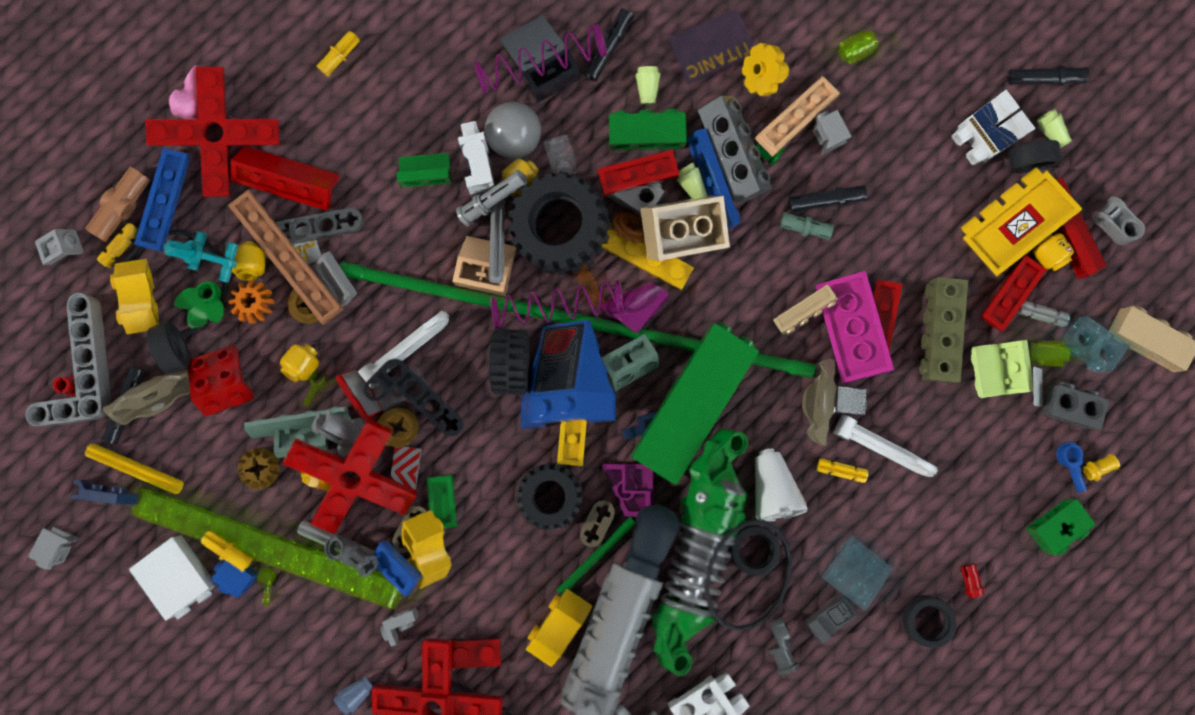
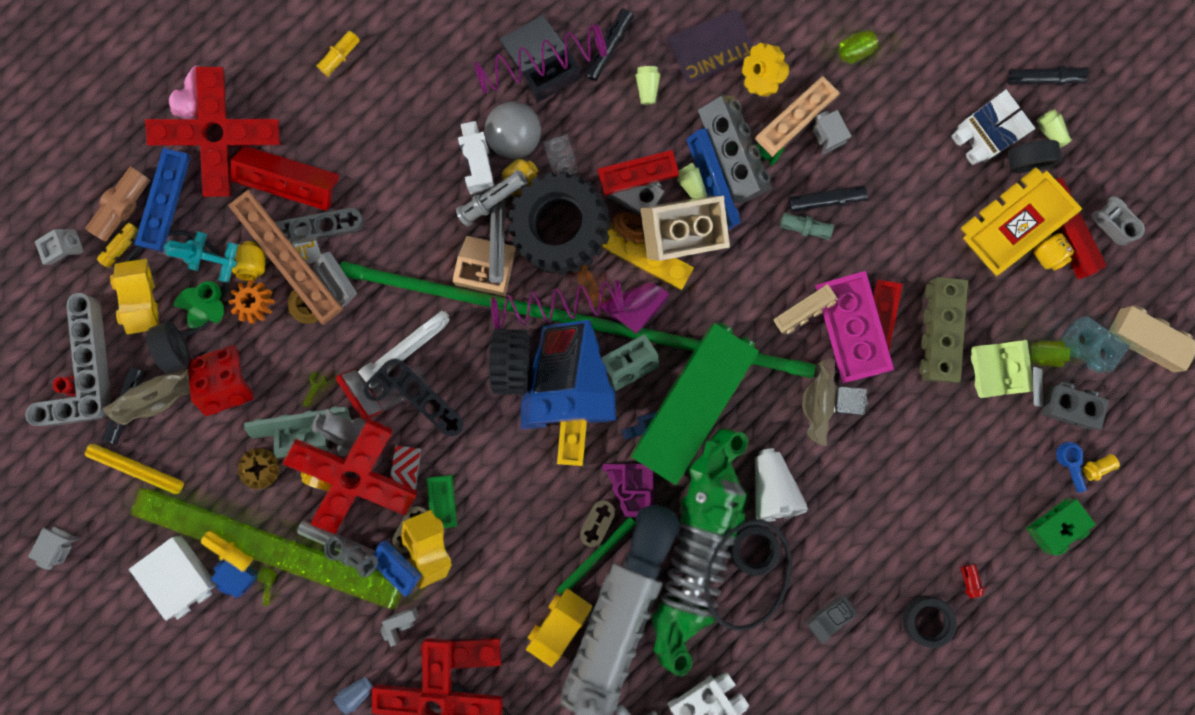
dark blue plate [71,480,138,505] -> none
yellow head [280,344,319,383] -> none
pearl gold gear [378,408,419,449] -> none
green panel [397,153,452,188] -> none
black tyre [516,464,582,530] -> none
green brick [609,109,686,151] -> none
dark grey connector [768,618,800,675] -> none
yellow axle [817,458,868,483] -> none
clear light blue slope [822,535,893,611] -> none
white piece [833,415,938,477] -> none
red plate [980,255,1047,332] -> none
light grey axle [1018,301,1070,327] -> none

